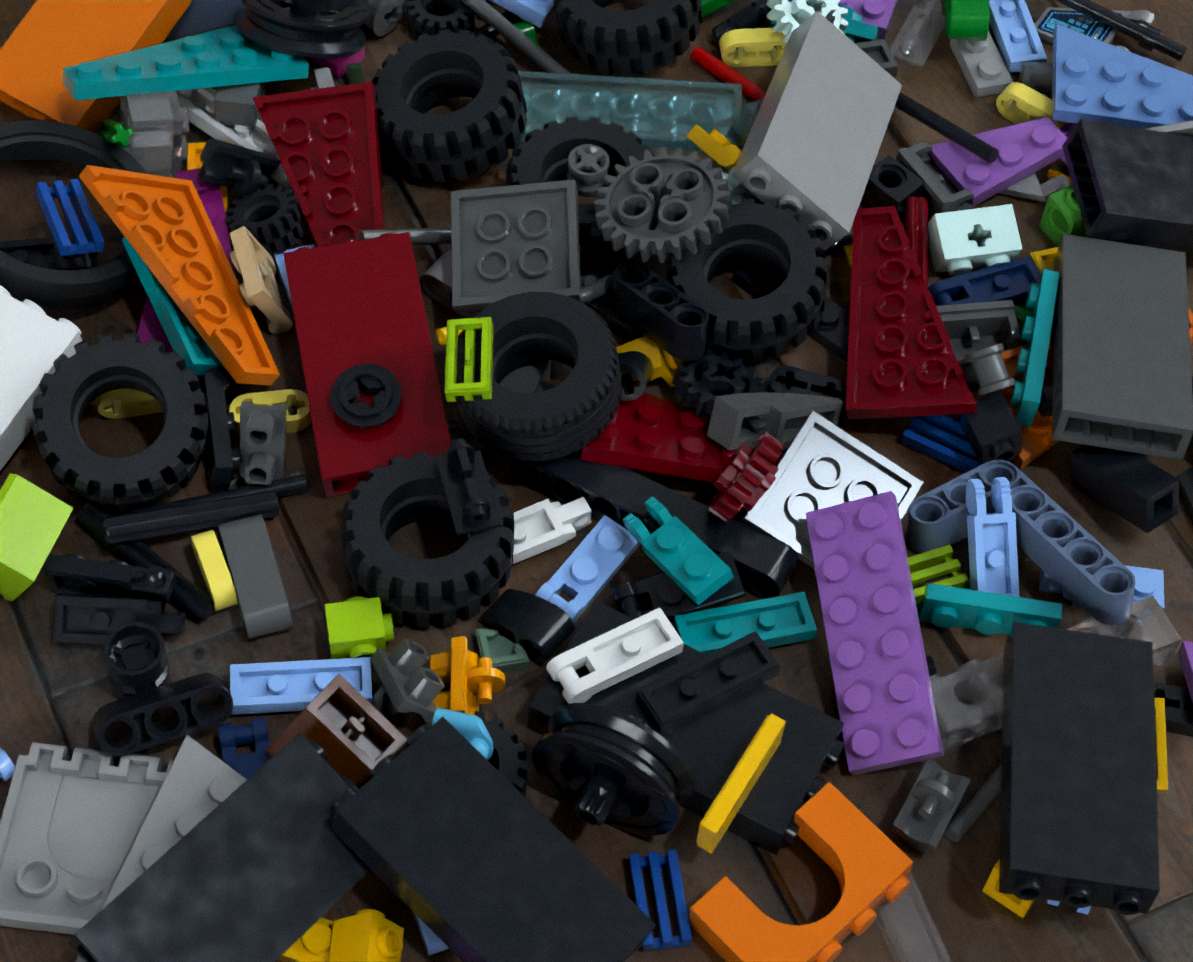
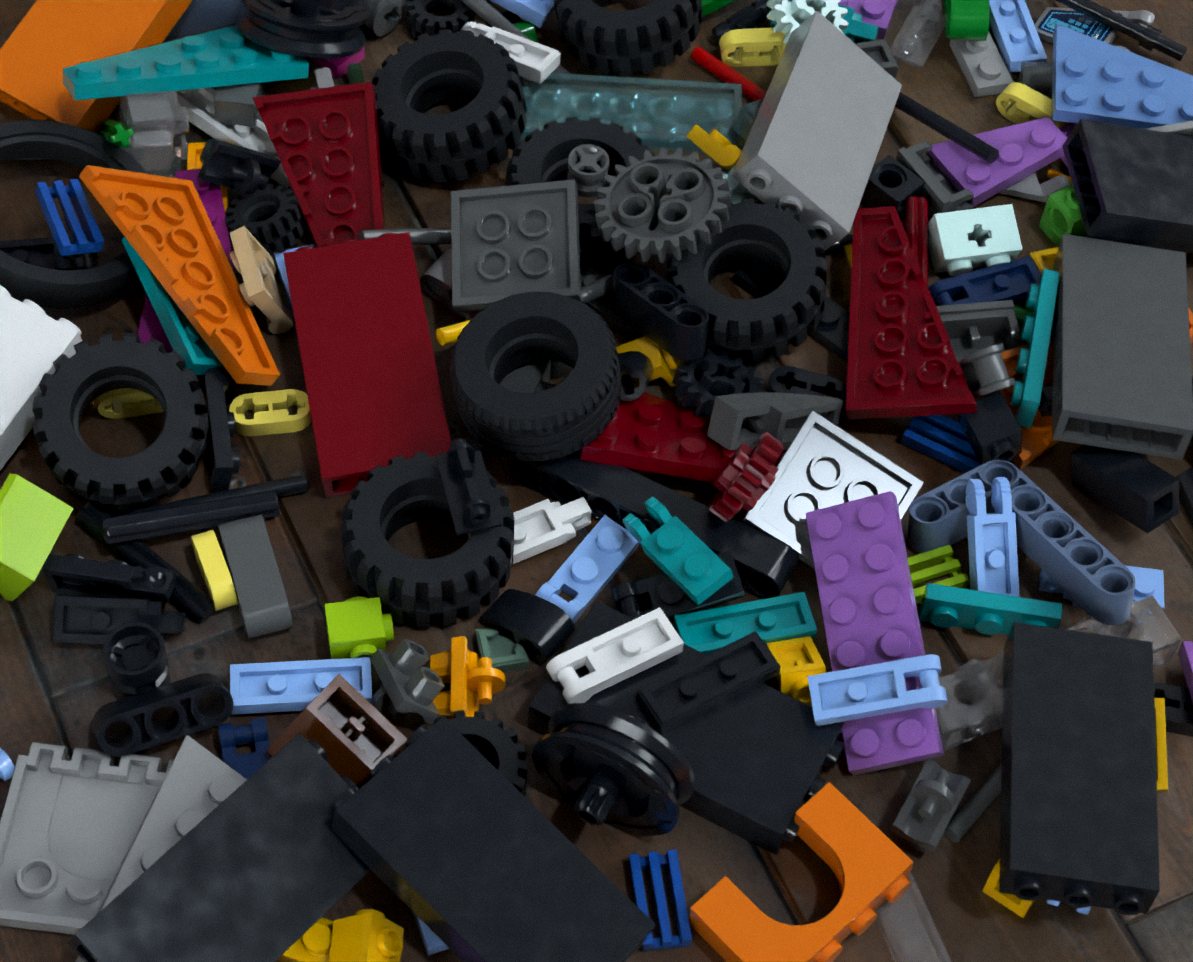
dark grey hips [240,401,287,485] -> none
black gear [331,364,402,431] -> none
medium azure arm [432,708,494,760] -> none
lime tile [445,317,493,402] -> none
yellow tile [696,713,786,854] -> none
none -> white hinge [461,21,561,84]
none -> yellow bracket [766,636,826,706]
none -> light blue plate [807,655,948,726]

